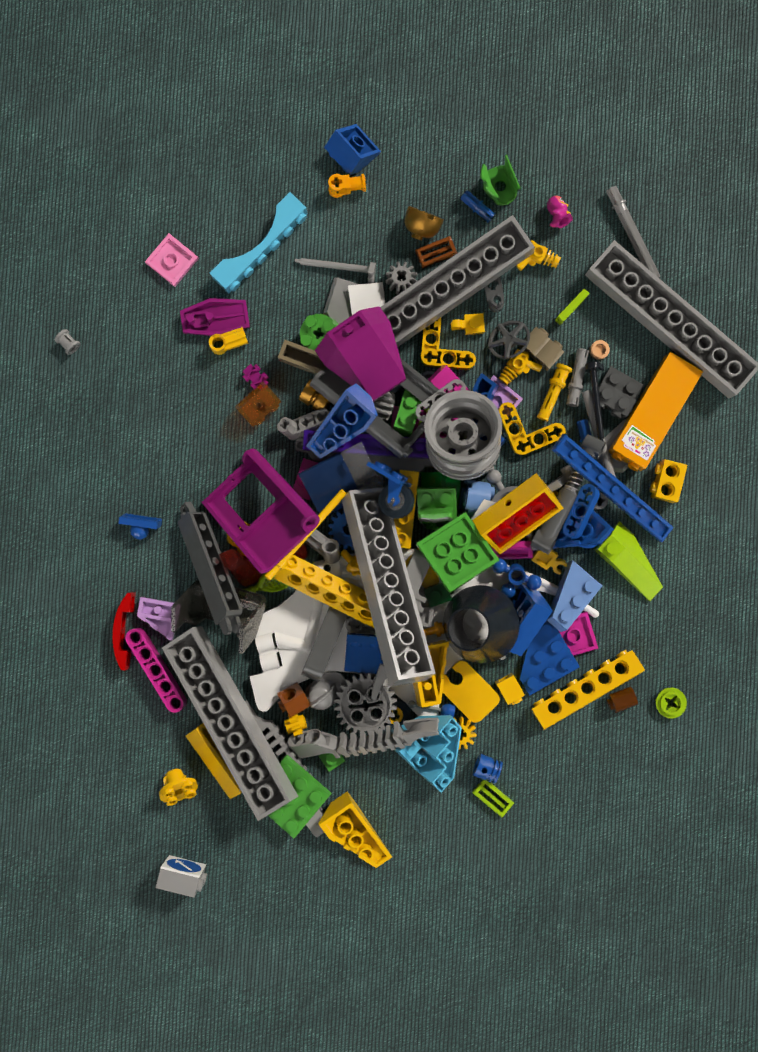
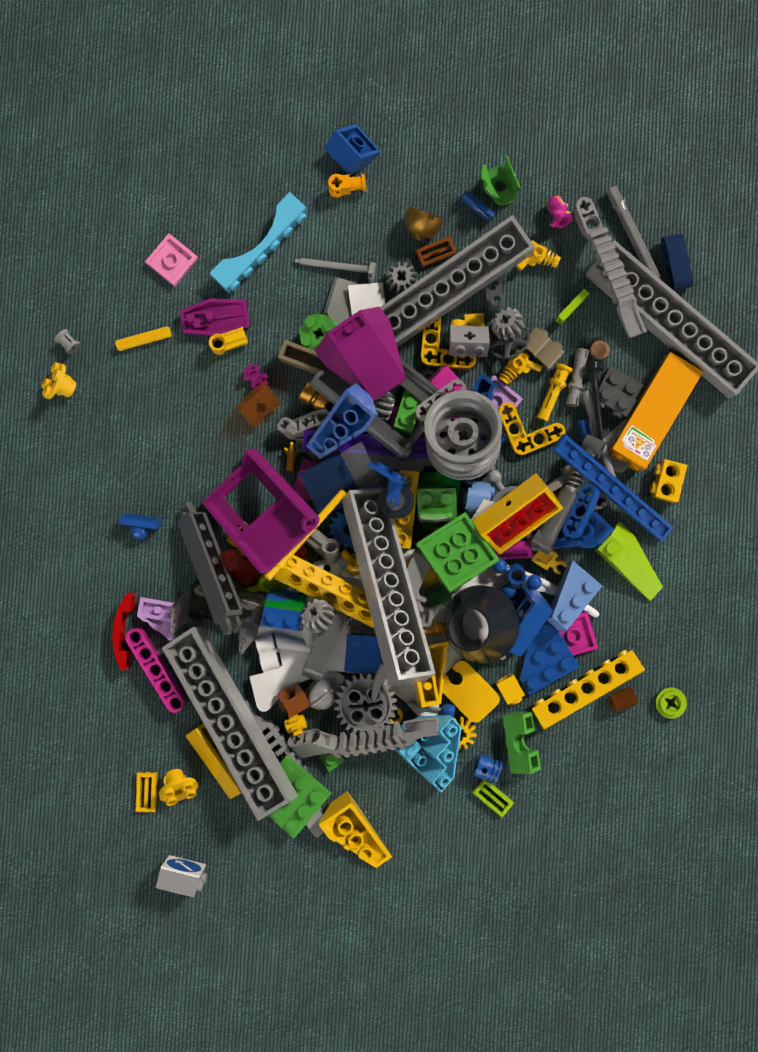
none -> yellow plate [41,362,76,400]
none -> yellow axle [115,326,171,351]
none -> yellow tile [135,772,157,812]
none -> blue slope [261,588,308,632]
none -> yellow bar [284,442,299,471]
none -> light grey gear [300,599,335,633]
none -> light grey brick [449,325,490,357]
none -> light grey gear [491,307,525,341]
none -> bright green arch [503,711,541,774]
none -> light grey piece [574,197,647,338]
none -> dark blue beam [661,234,693,291]

